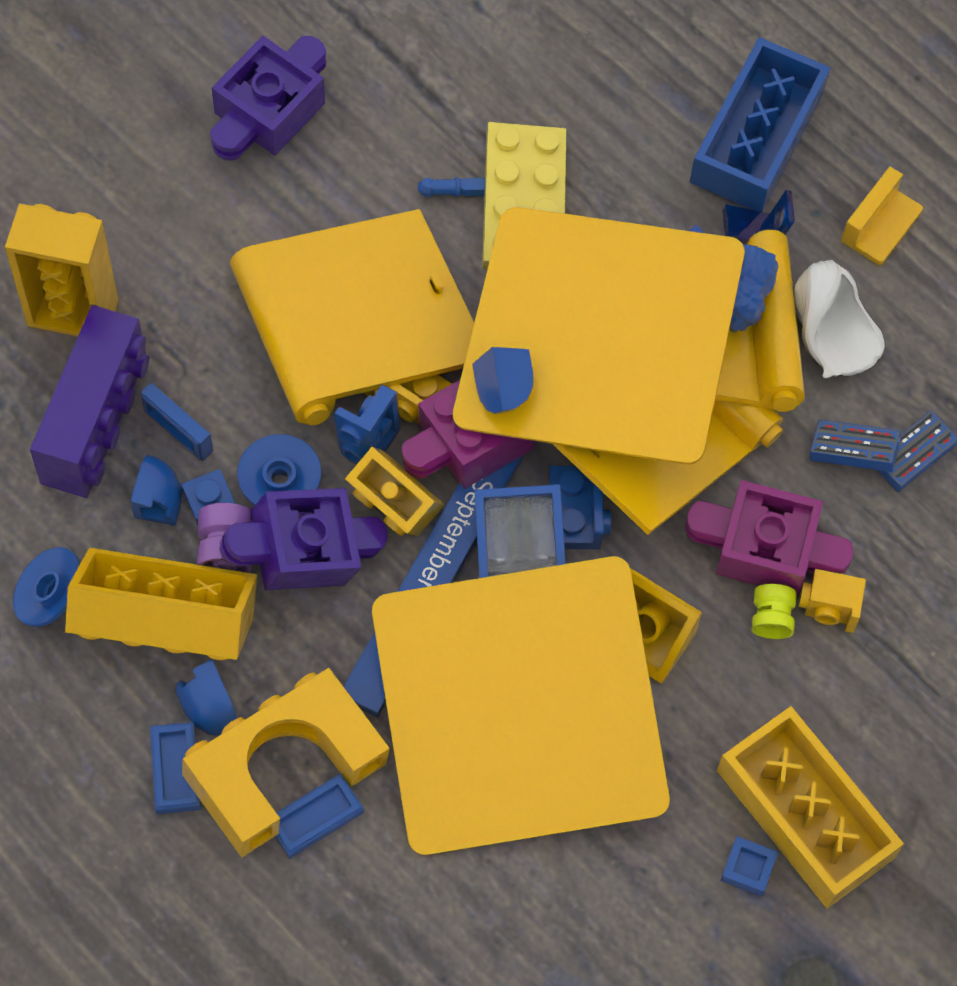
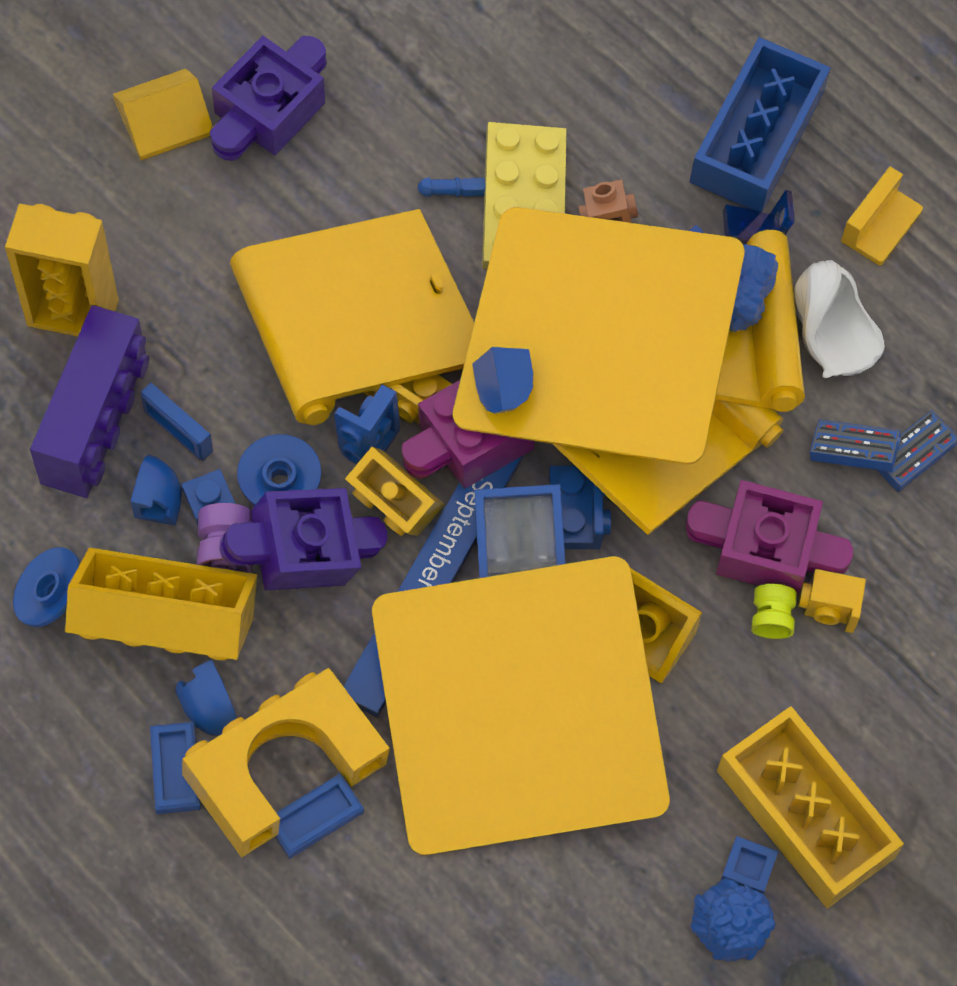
none -> yellow slope [113,69,213,160]
none -> nougat brick [579,179,639,223]
none -> blue hair [690,878,776,962]

